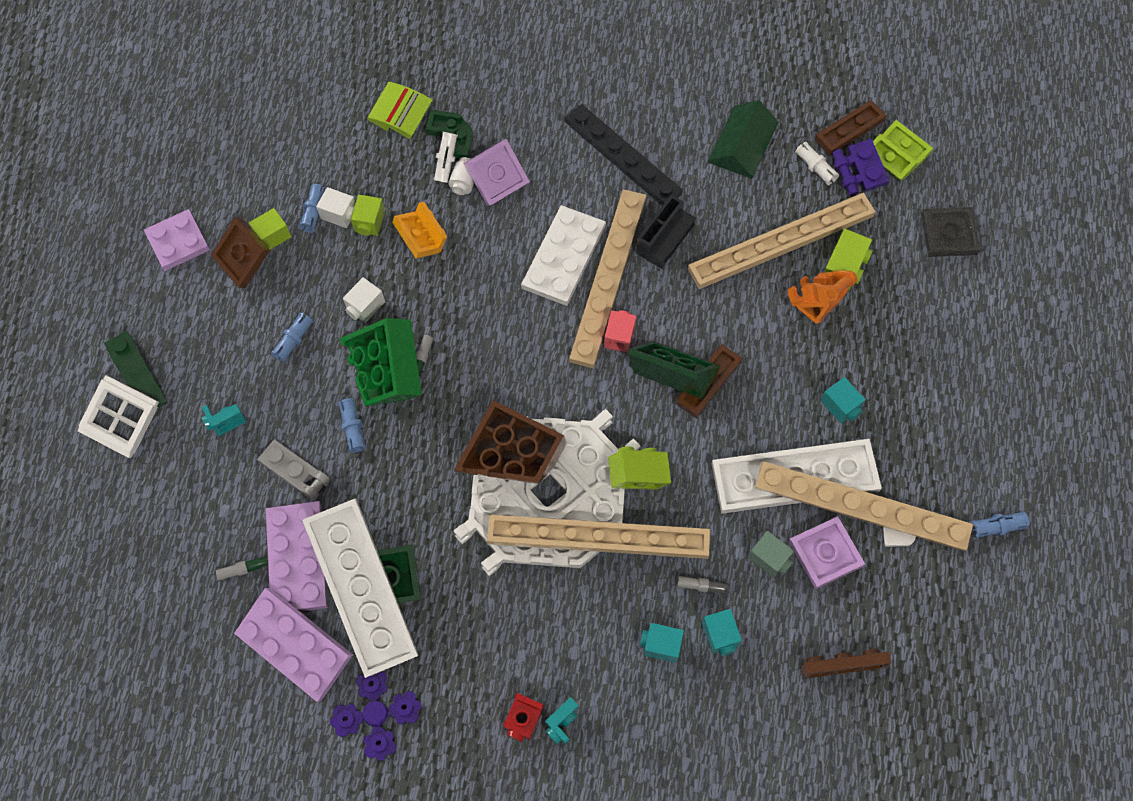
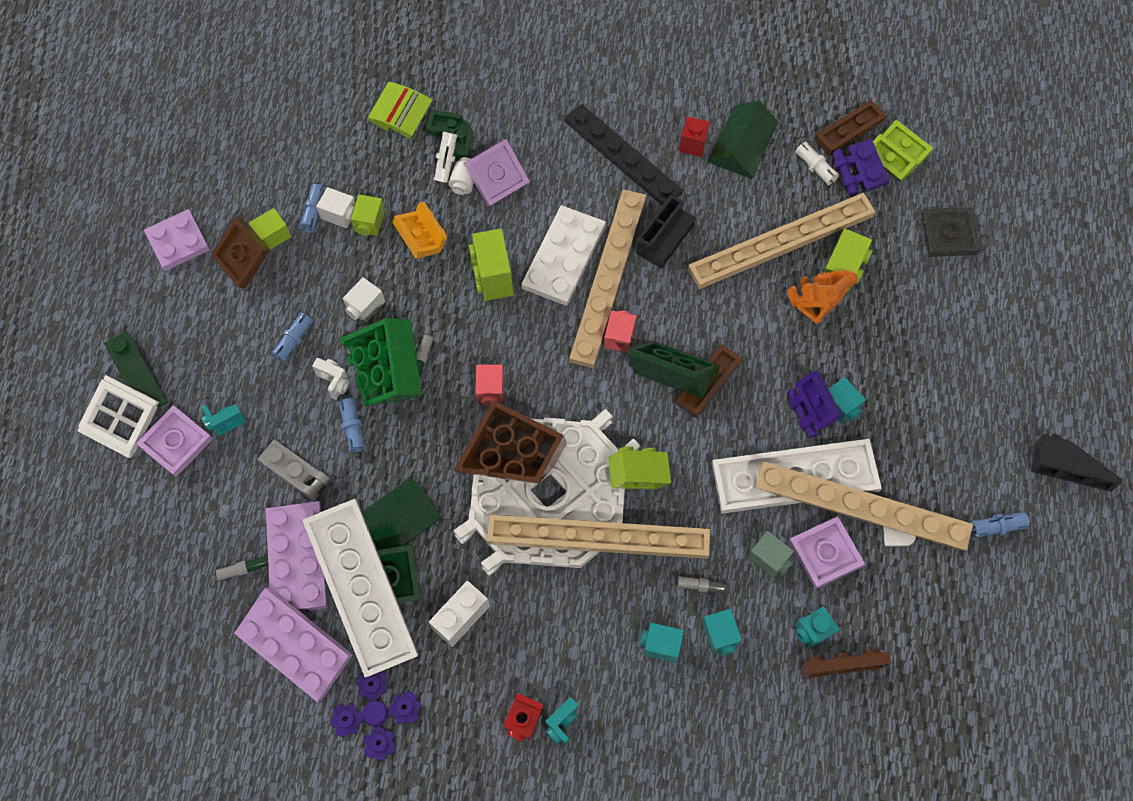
none -> lavender plate [136,405,213,477]
none -> white bracket [312,358,349,400]
none -> dark green slope [362,478,441,550]
none -> white brick [429,581,490,647]
none -> lime brick [469,228,514,301]
none -> coral brick [476,365,504,406]
none -> red brick [679,117,710,157]
none -> dark purple plate [787,371,842,439]
none -> teal bracket [795,606,840,649]
none -> black slope [1031,434,1122,492]

